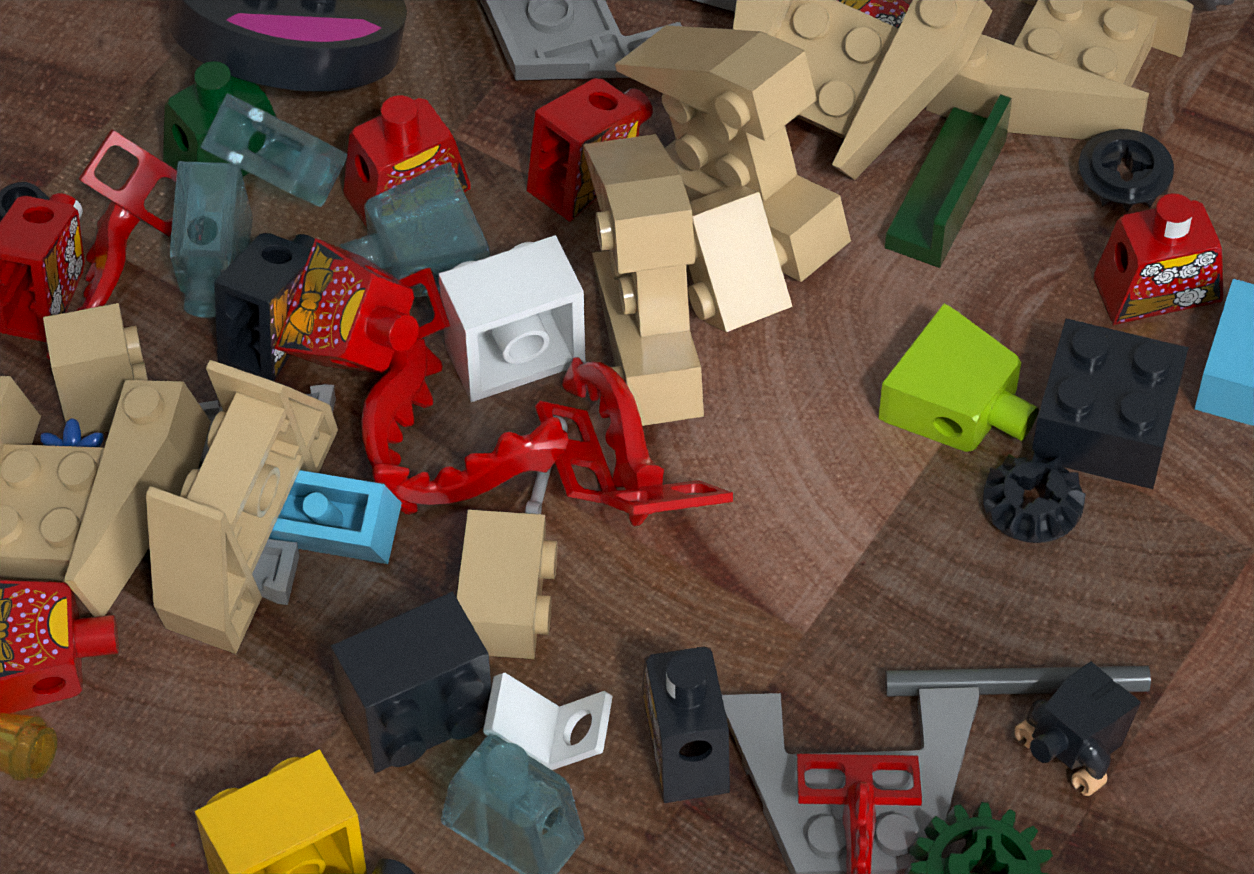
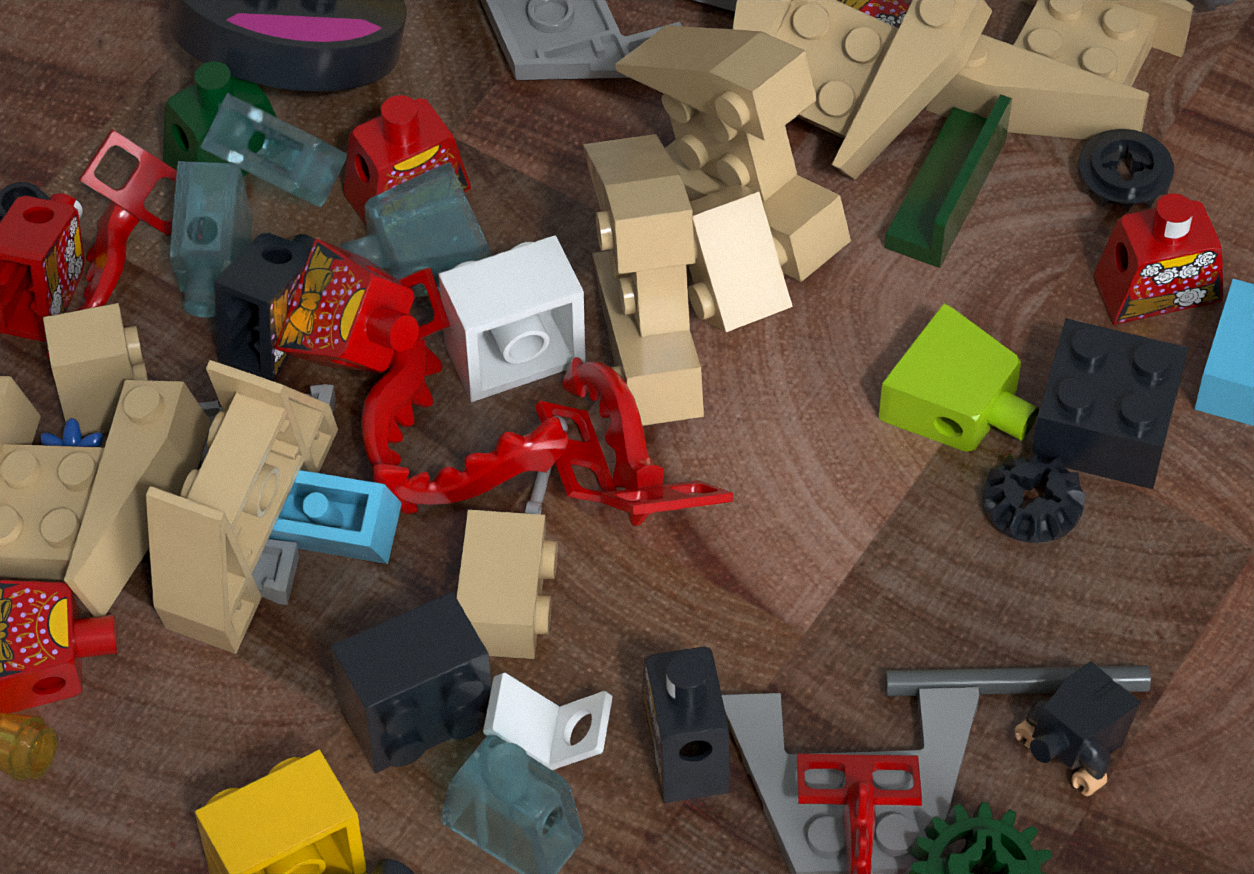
red torso [526,78,653,222] -> none

